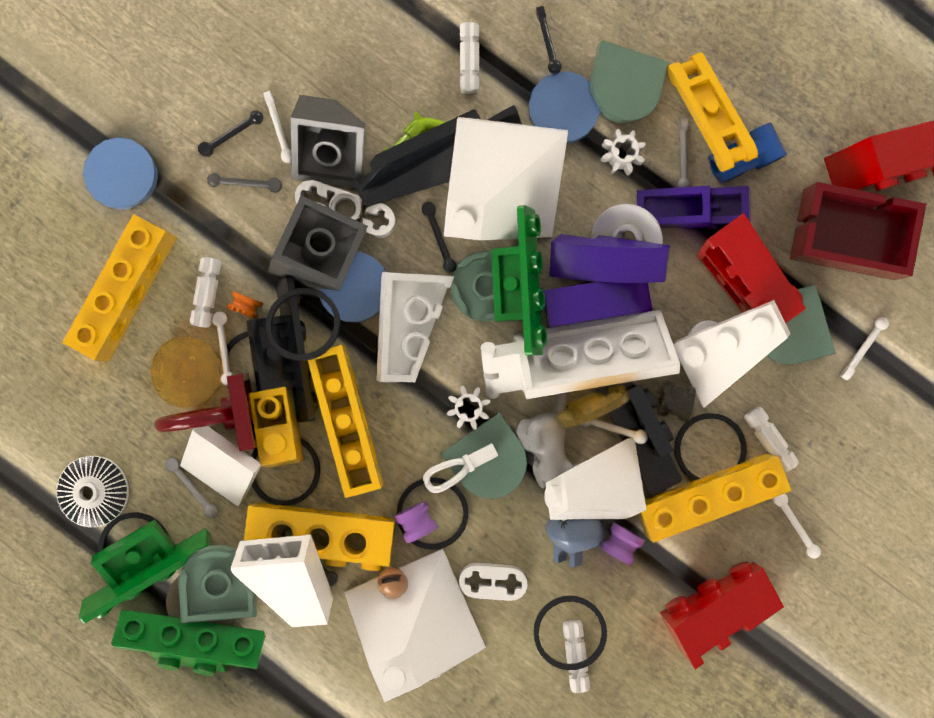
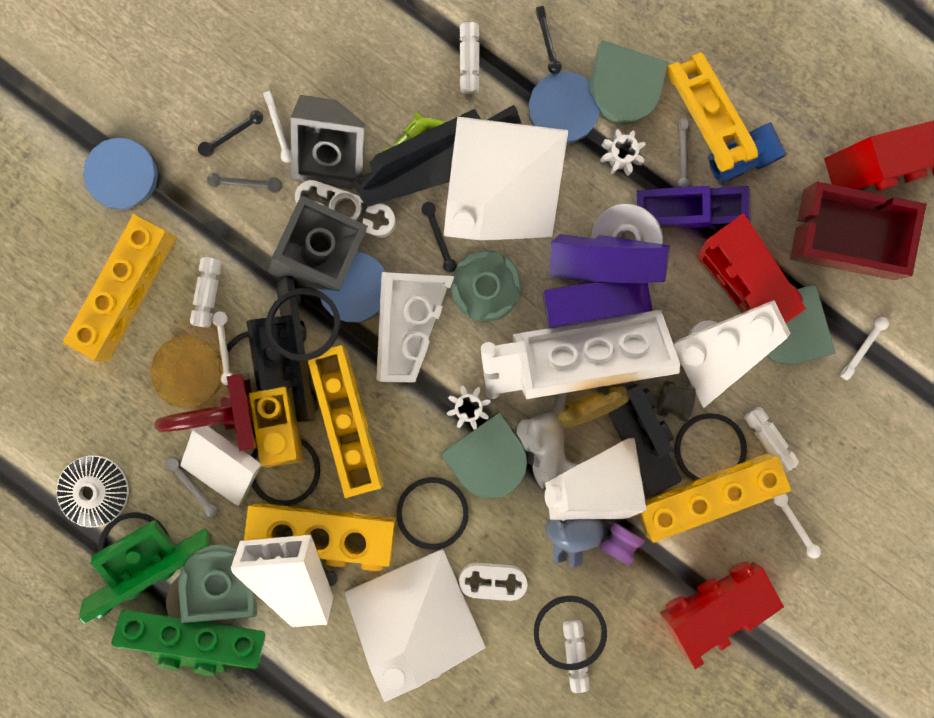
orange bush [226,291,263,319] -> none
medium nougat hinge [377,567,408,599] -> none
medium lavender wheel [393,501,438,543] -> none
white piece [423,443,498,493] -> none
green bracket [491,205,547,356] -> none
white hinge [577,411,648,444] -> none

